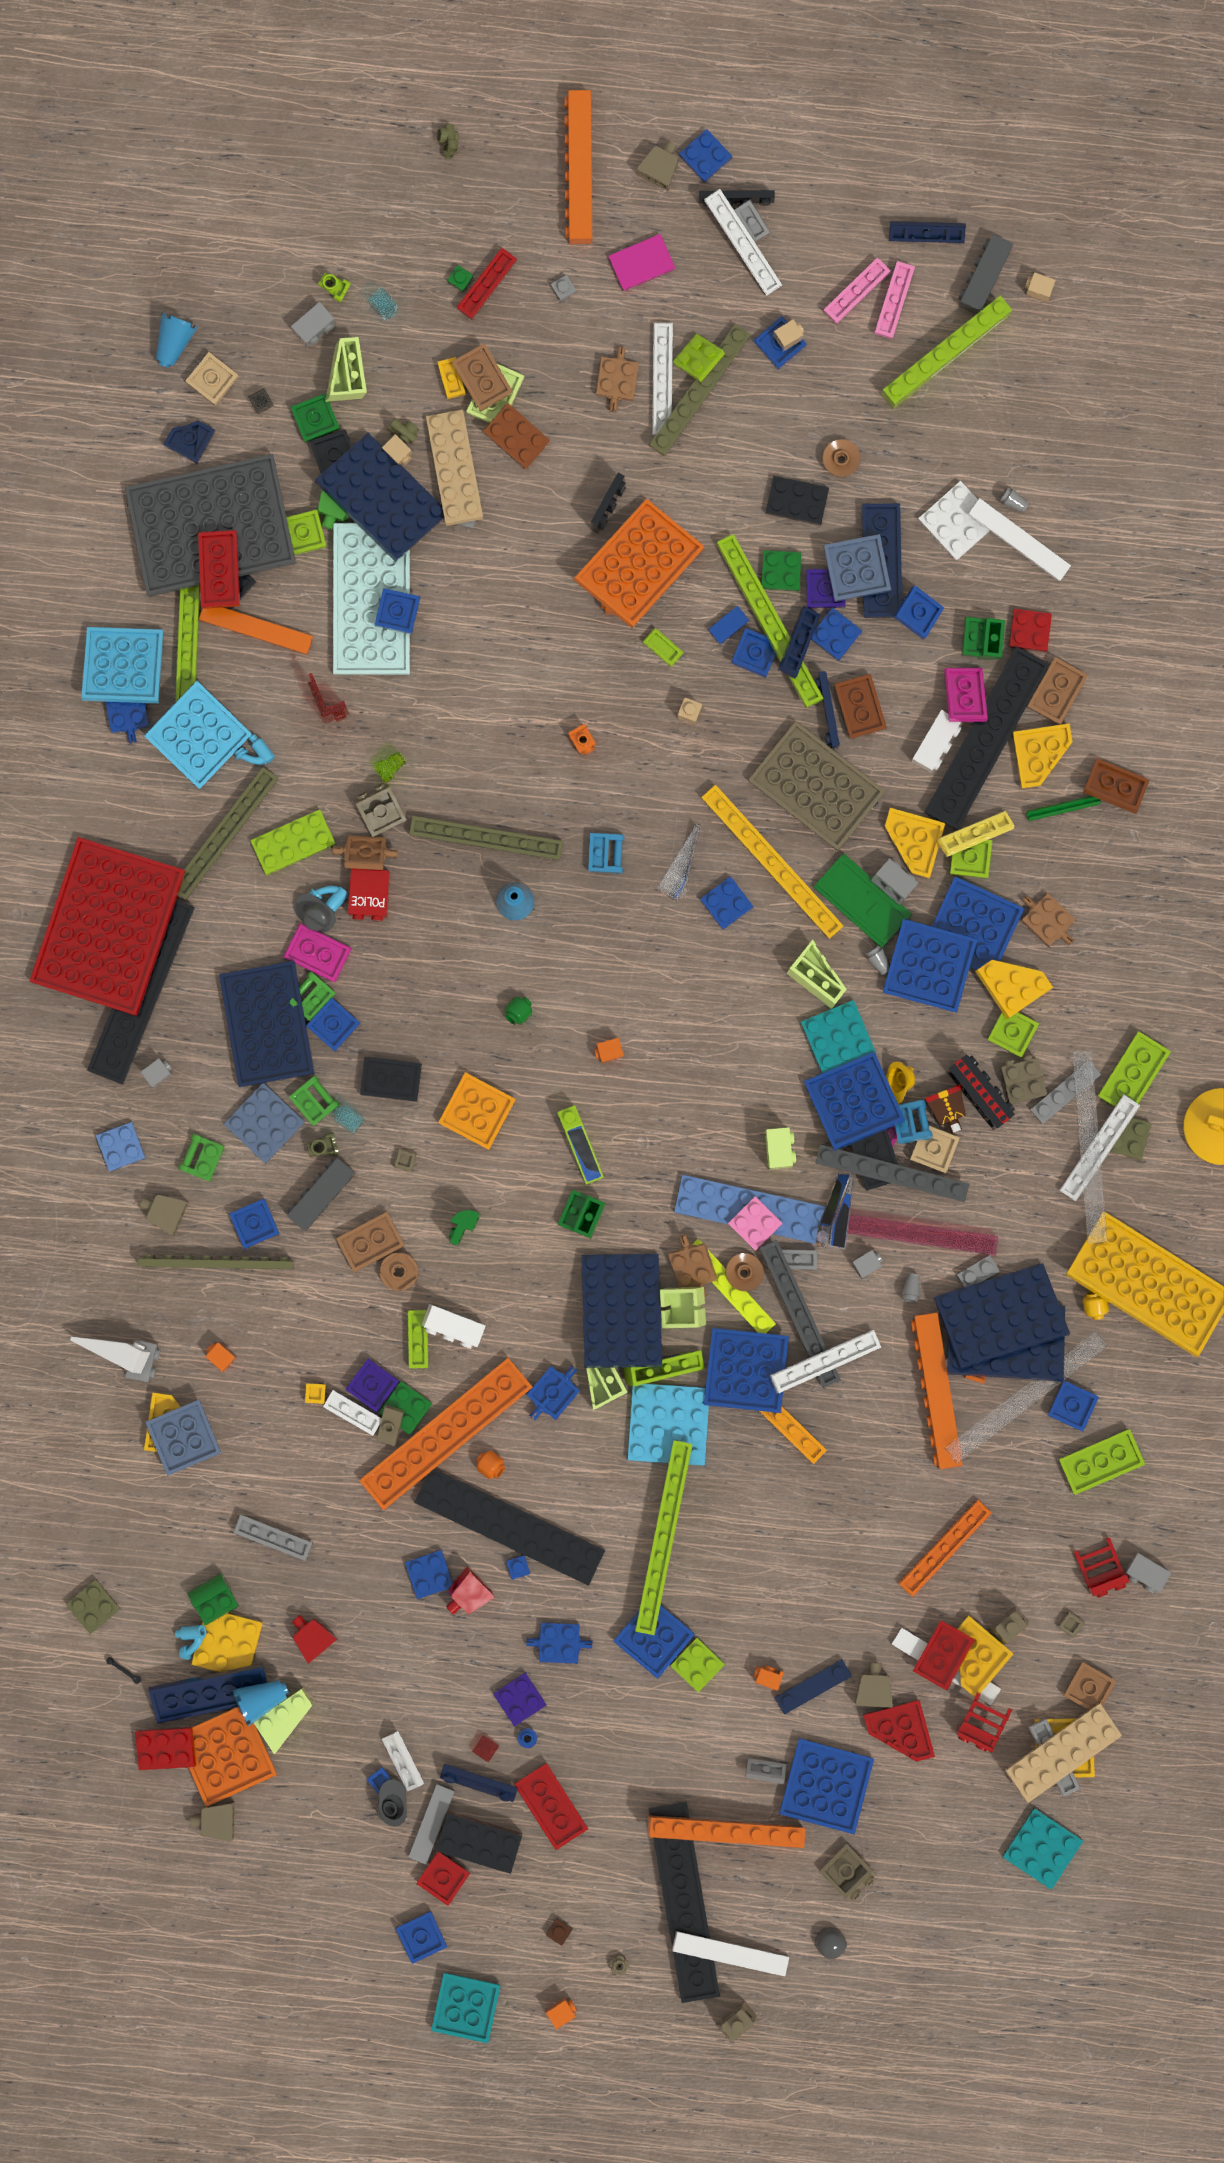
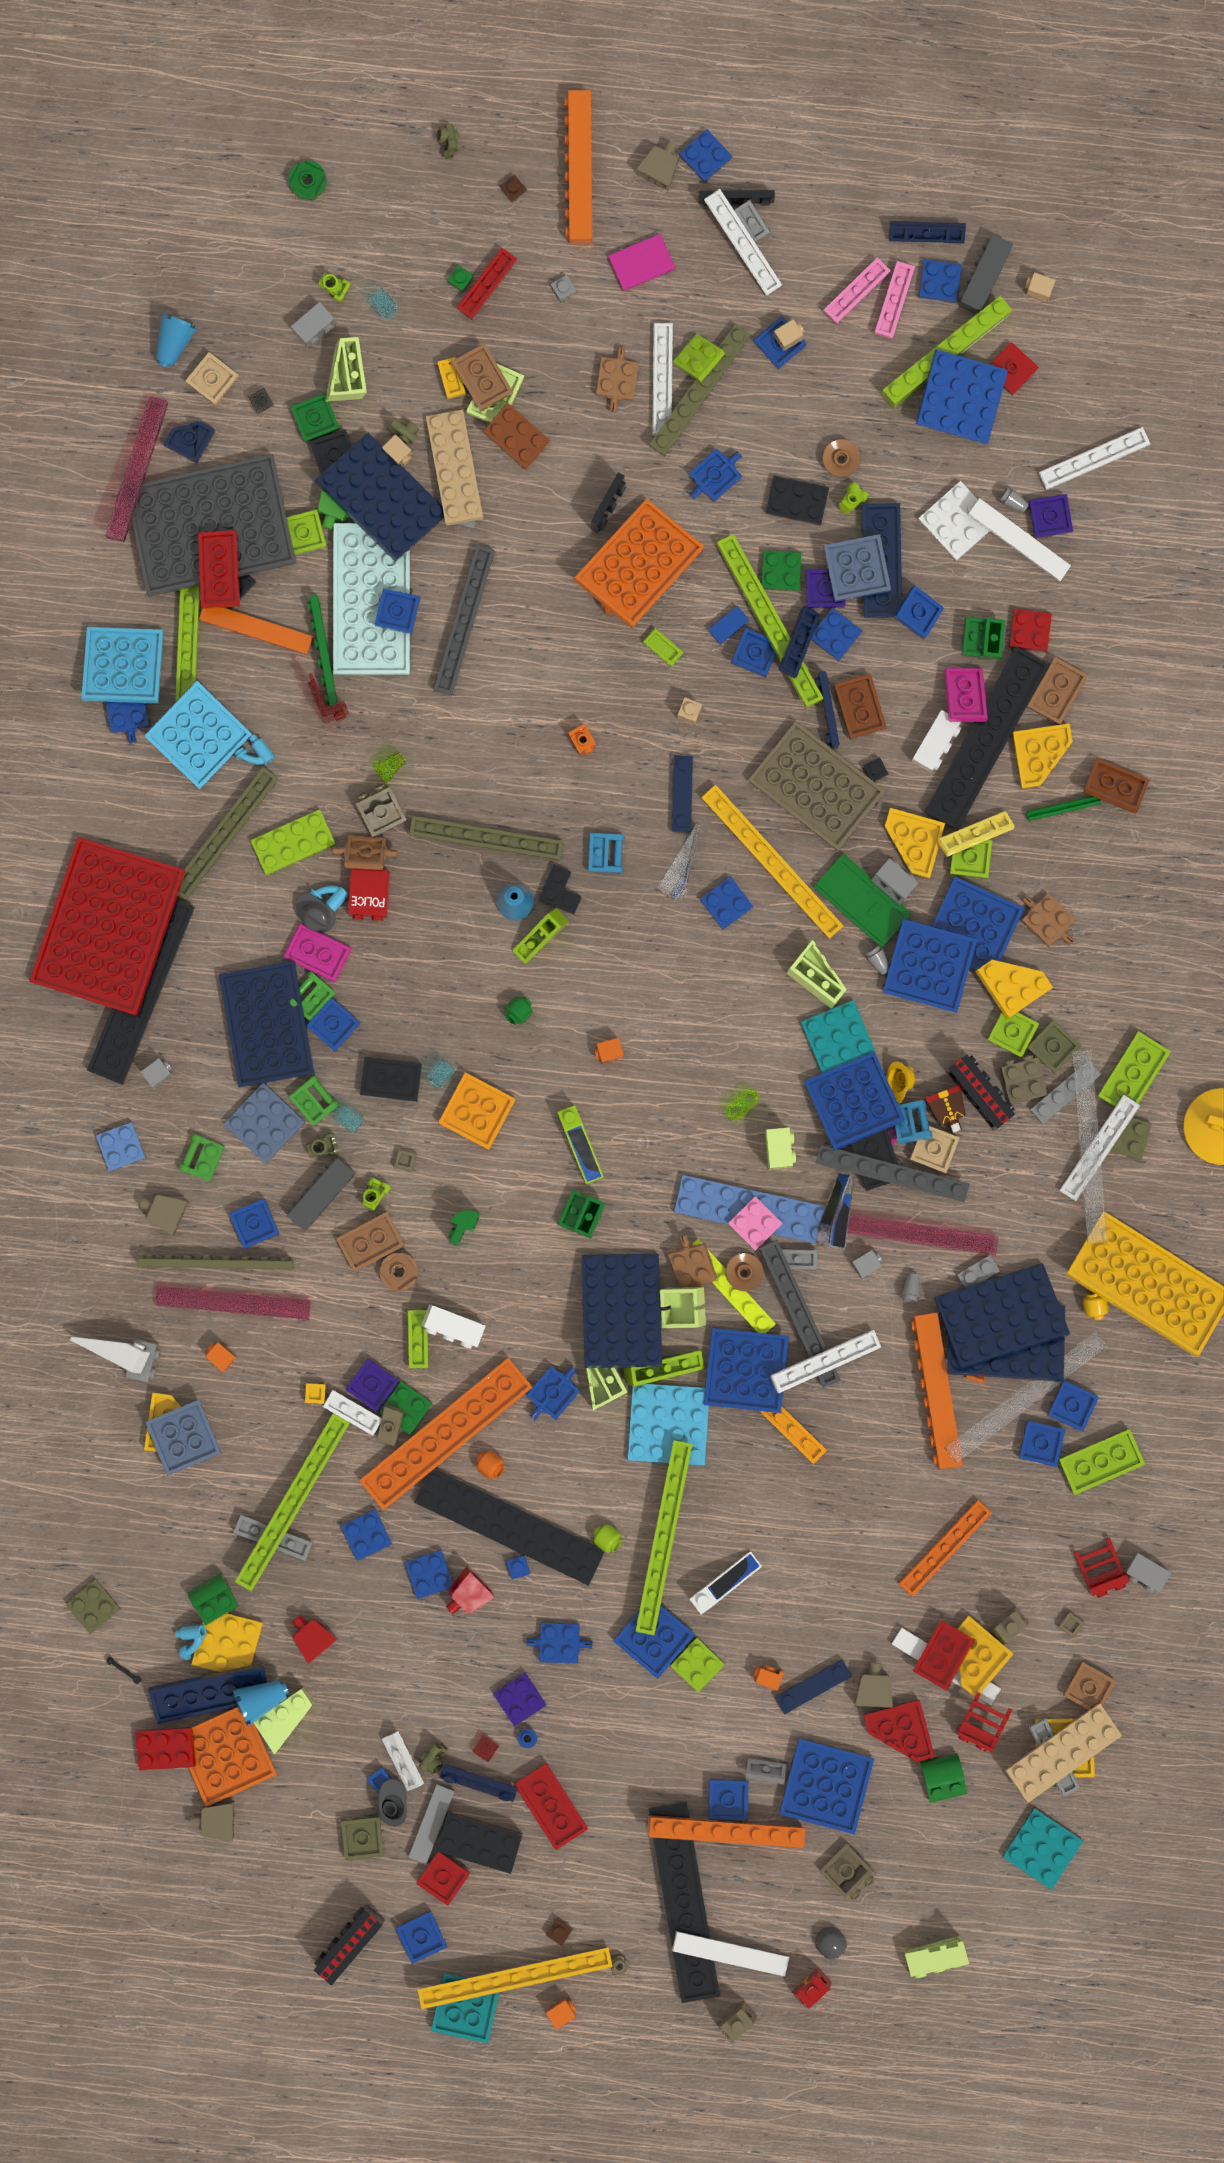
none -> clear pink plate [105,396,168,543]
none -> clear pink plate [155,1286,311,1320]
none -> lime plate [235,1413,350,1592]
none -> green plate [289,161,327,200]
none -> green plate [307,594,339,710]
none -> black brick [314,1905,385,1986]
none -> blue plate [341,1509,392,1561]
none -> olive plate [341,1817,384,1861]
none -> lime plate [362,1177,391,1211]
none -> yellow plate [417,1947,613,2010]
none -> olive plate [419,1743,448,1775]
none -> clear light blue brick [427,1059,457,1089]
none -> dark grey plate [434,545,495,696]
none -> reddish brown plate [500,175,527,202]
none -> lime slope [512,908,569,964]
none -> black plate [539,865,582,915]
none -> lime head [593,1524,622,1553]
none -> dark blue plate [672,755,693,832]
none -> blue plate [689,449,742,502]
none -> slope [689,1551,762,1615]
none -> blue plate [709,1779,749,1820]
none -> clear neon green plate [725,1088,759,1121]
none -> red torso [791,1967,832,2008]
none -> lime plate [839,482,869,514]
none -> black plate [863,757,889,782]
none -> yellowish green wedge [904,1935,969,1978]
none -> blue plate [915,350,1008,444]
none -> blue plate [919,259,962,303]
none -> green brick [920,1753,967,1803]
none -> red plate [990,342,1039,396]
none -> blue plate [1019,1421,1065,1467]
none -> olive plate [1027,1020,1081,1074]
none -> dark purple plate [1029,494,1073,539]
none -> white tile [1038,427,1150,490]

